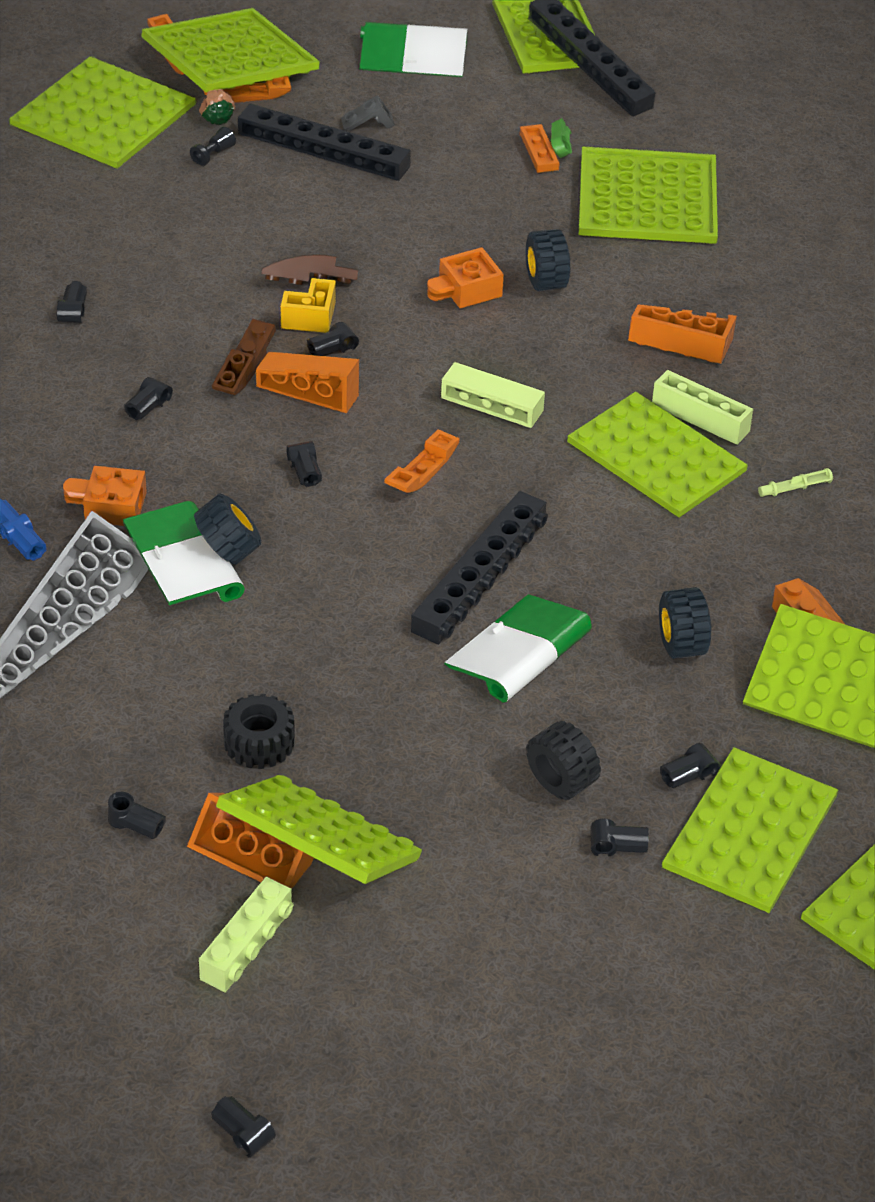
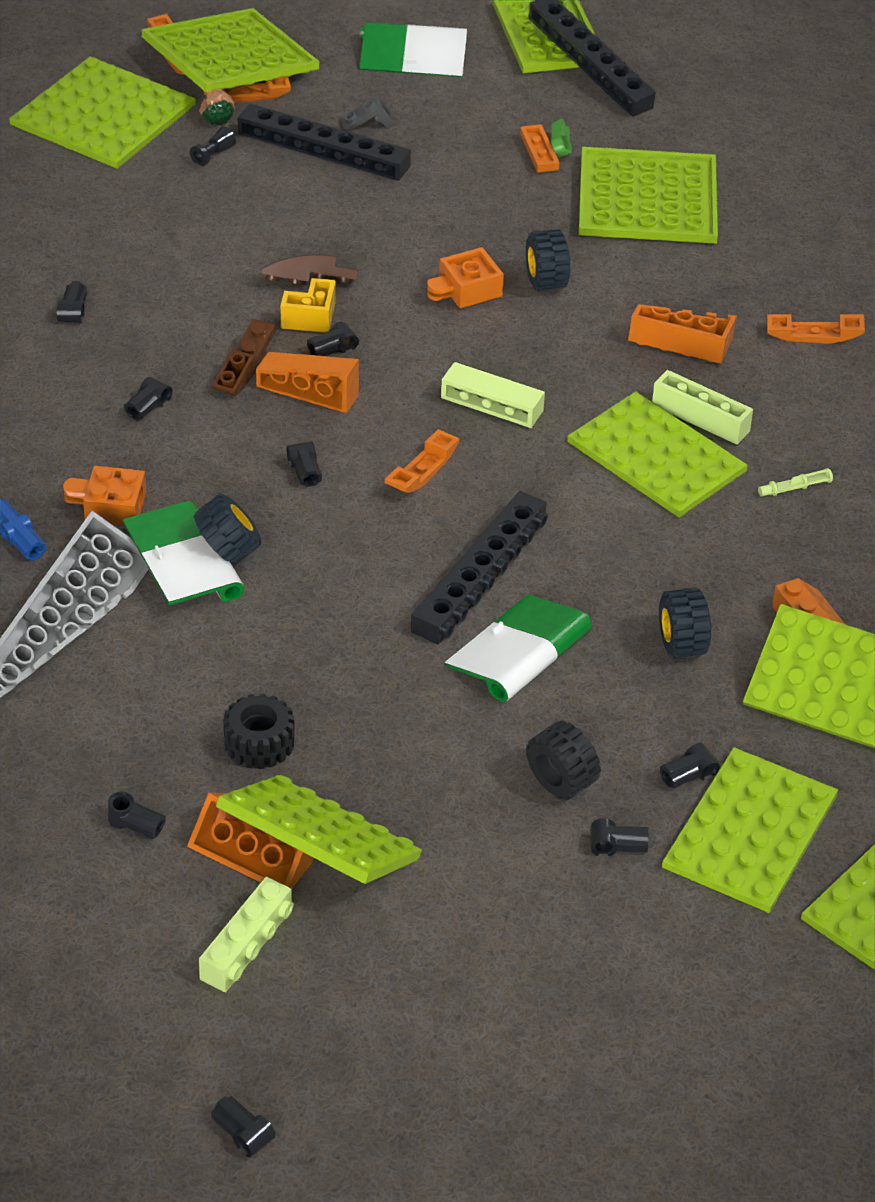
none -> orange slope [767,314,865,344]

